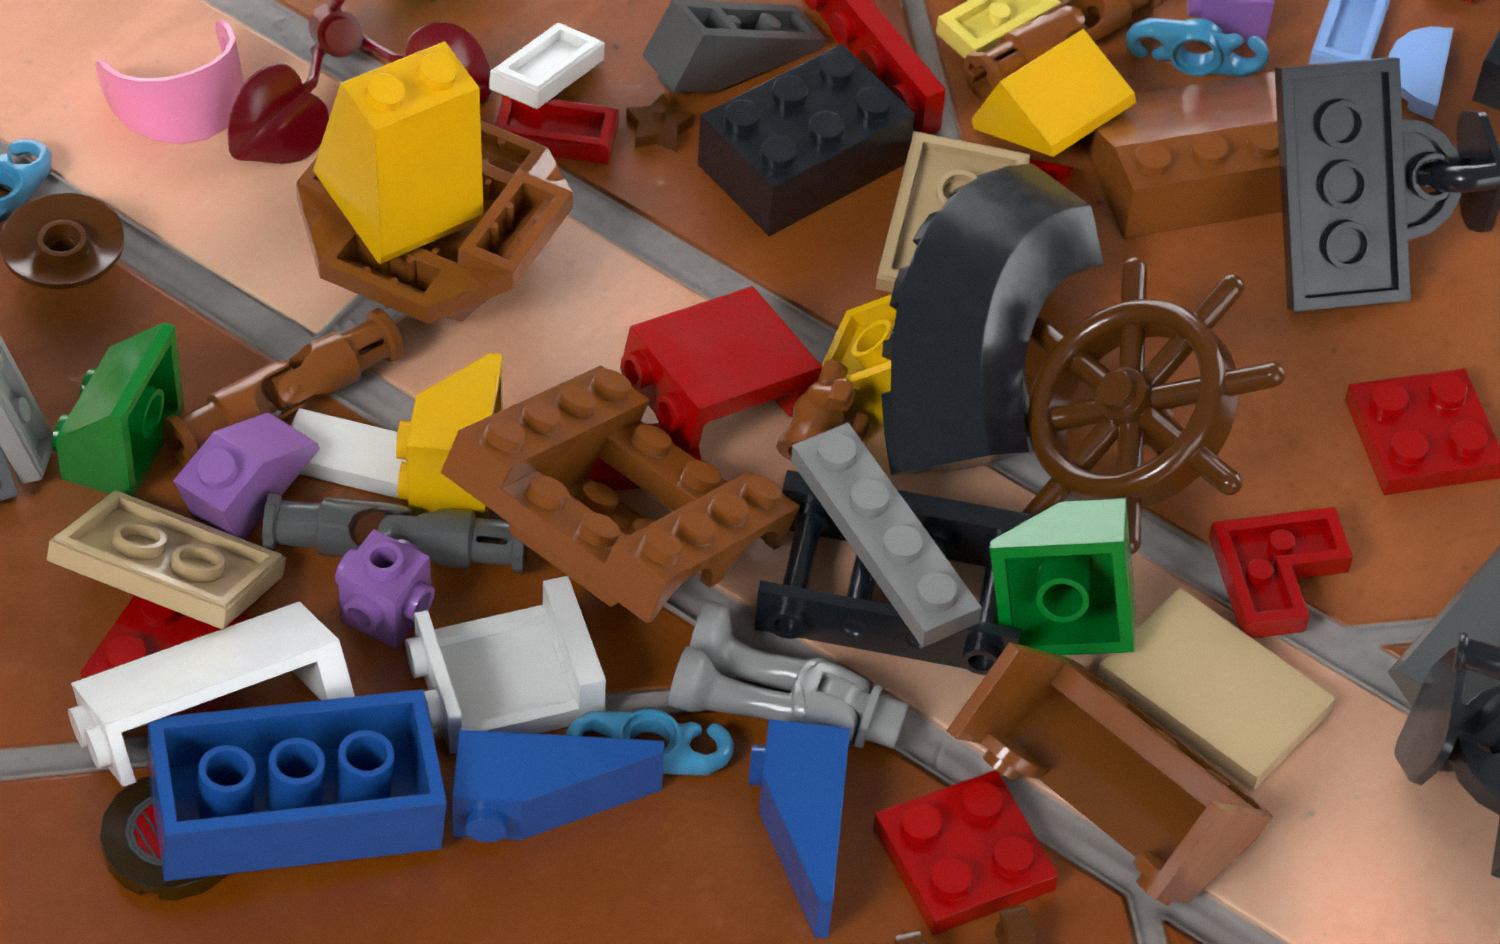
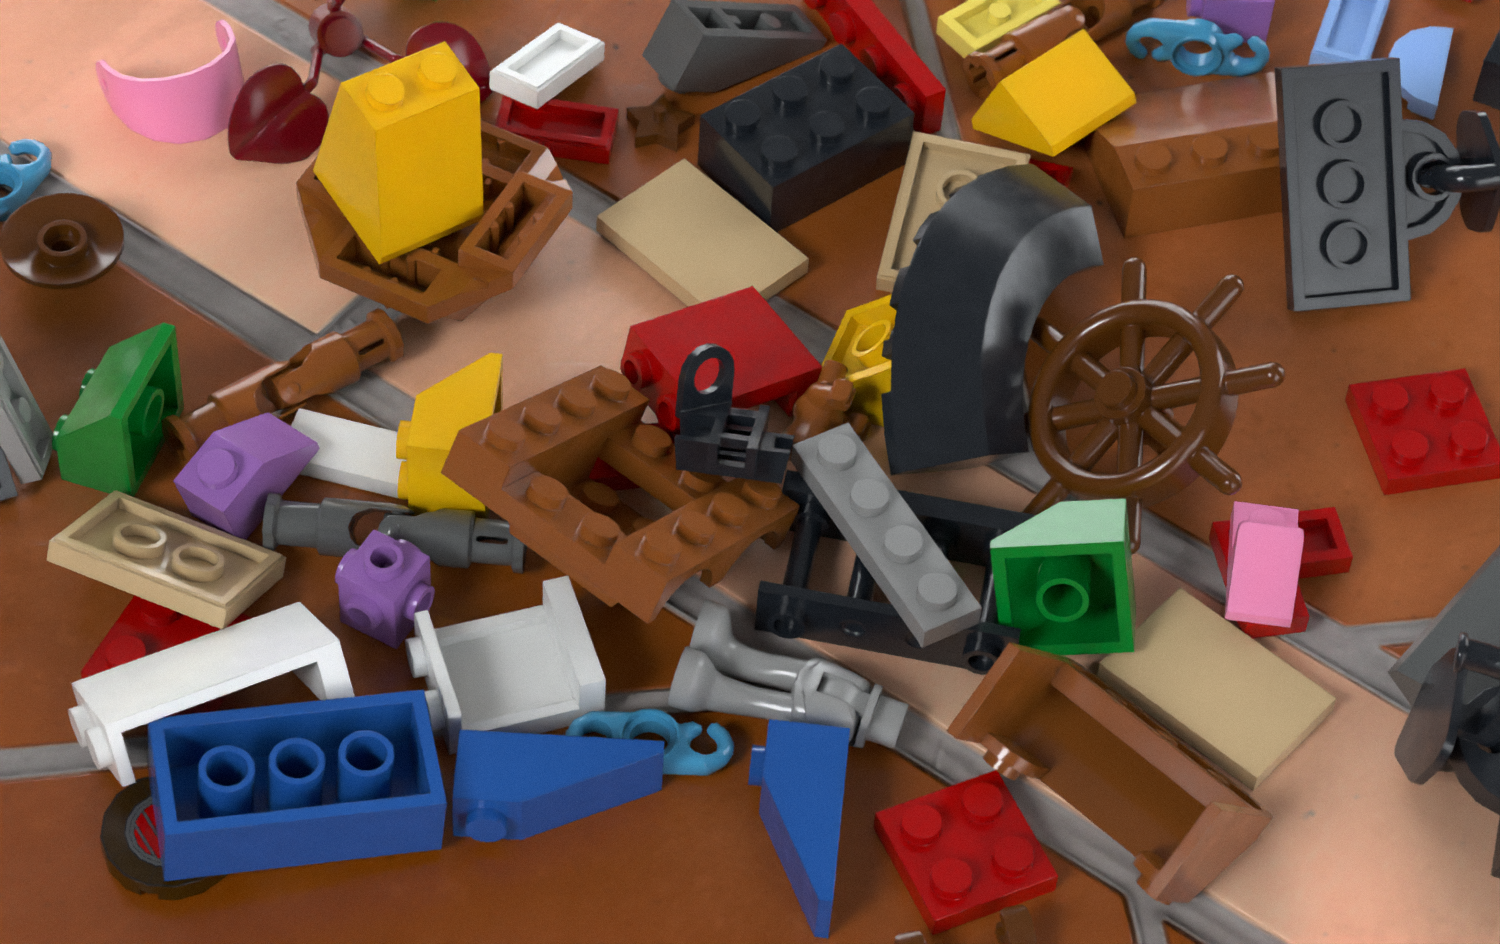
none -> tan tile [596,158,809,307]
none -> black piece [674,343,795,484]
none -> bright pink slope [1225,501,1304,628]

